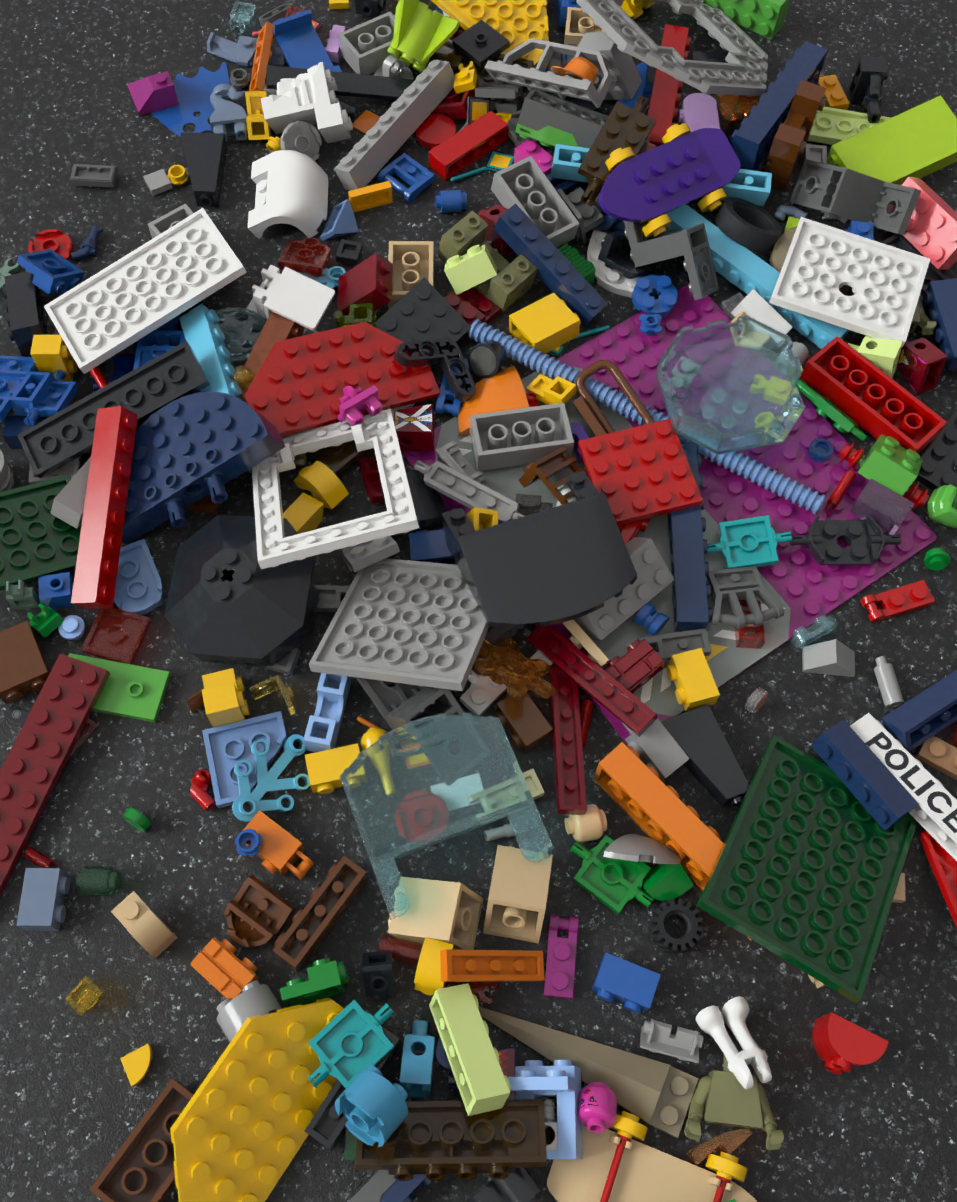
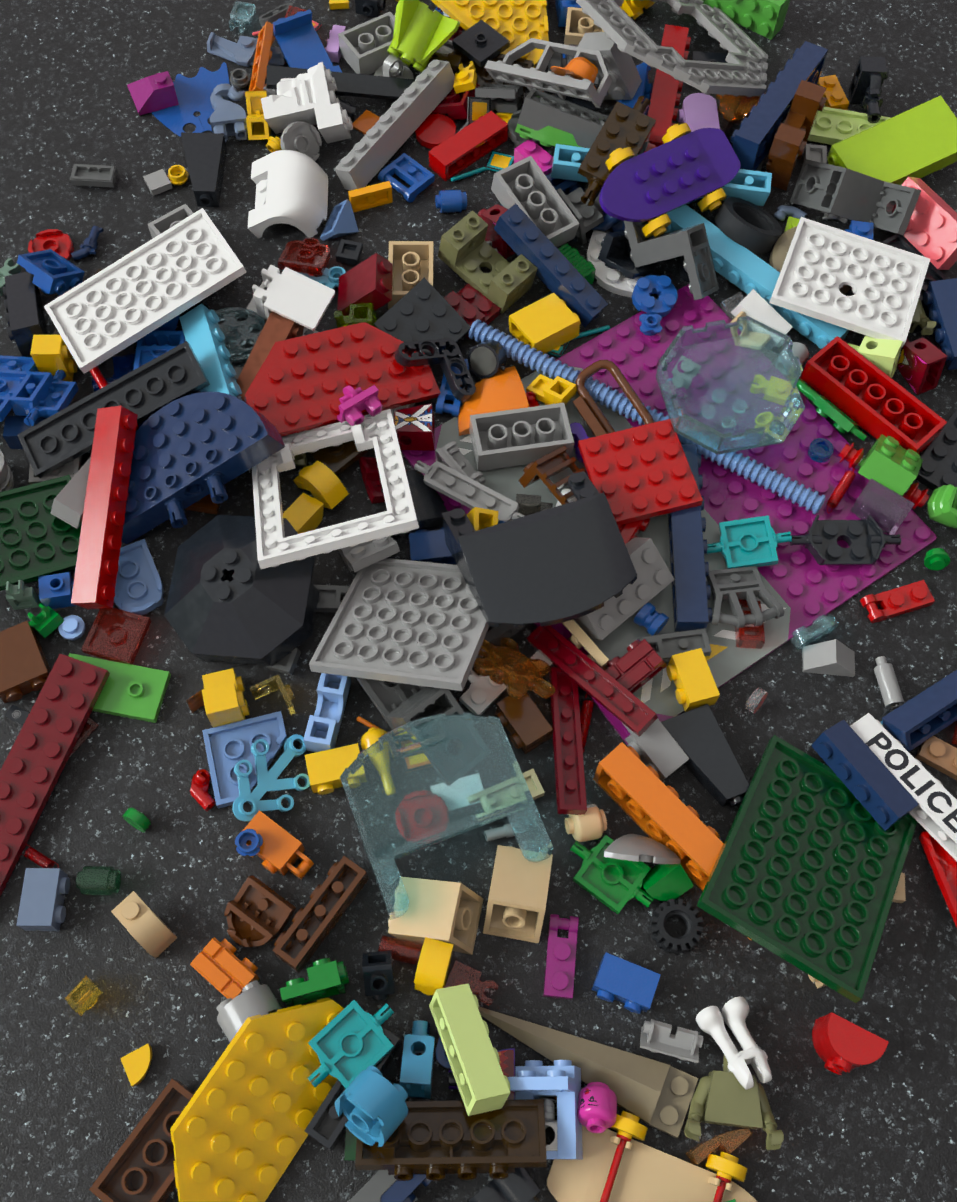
clear yellow plate [233,365,255,389] -> none
orange plate [440,949,545,982] -> none
yellowish green brick [444,244,497,295] -> none

